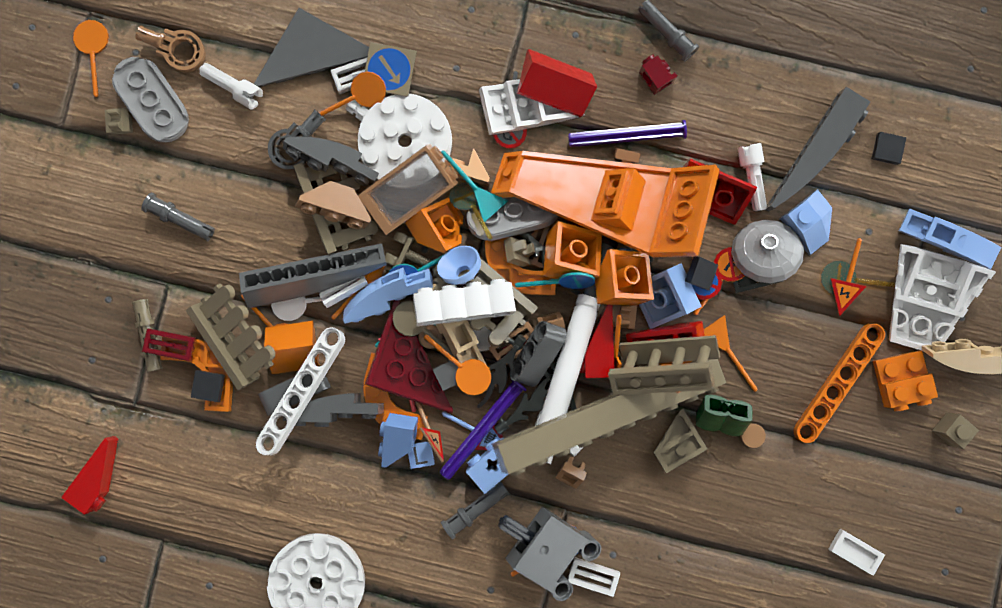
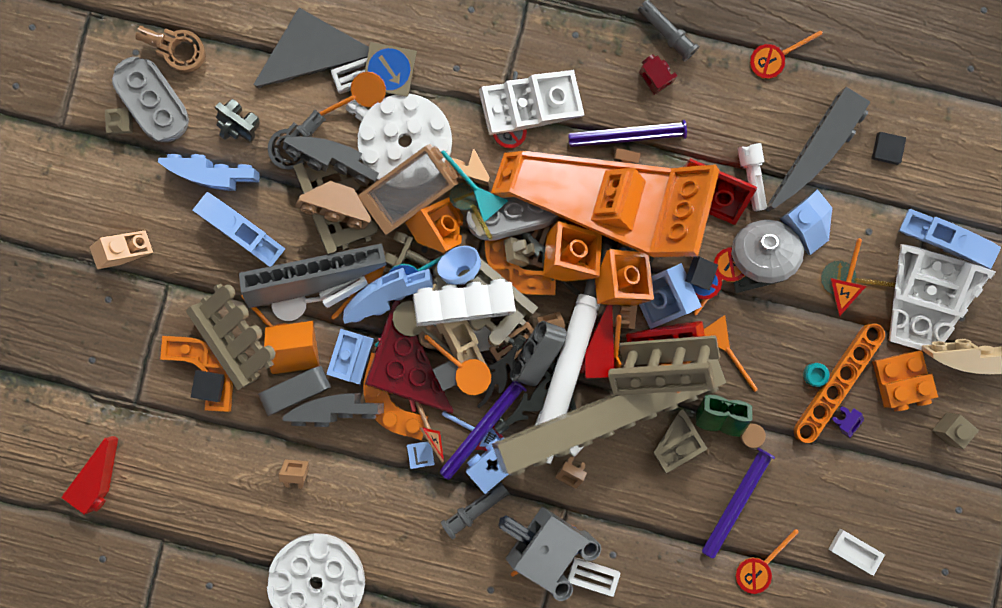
orange piece [73,20,109,97] -> none
dark tan pin [132,299,163,372] -> none
dark grey pin [141,192,215,241] -> none
dark red tile [142,328,197,361] -> none
white piece [200,63,263,109] -> none
white beam [256,327,345,455] -> none
medium blue slope [378,413,418,467] -> none
piece [515,272,595,289] -> none
red slope [517,49,597,117] -> none
none -> light nougat slope [90,230,153,269]
none -> light blue slope [158,154,260,191]
none -> light blue slope [192,192,285,267]
none -> pearl dark grey hips [215,99,260,143]
none -> medium nougat tile [279,460,309,489]
none -> light blue plate [327,329,375,385]
none -> dark purple axle [702,448,775,559]
none -> piece [735,529,798,594]
none -> piece [750,31,823,79]
none -> teal tile [803,363,830,387]
none -> dark purple tile [832,407,864,438]

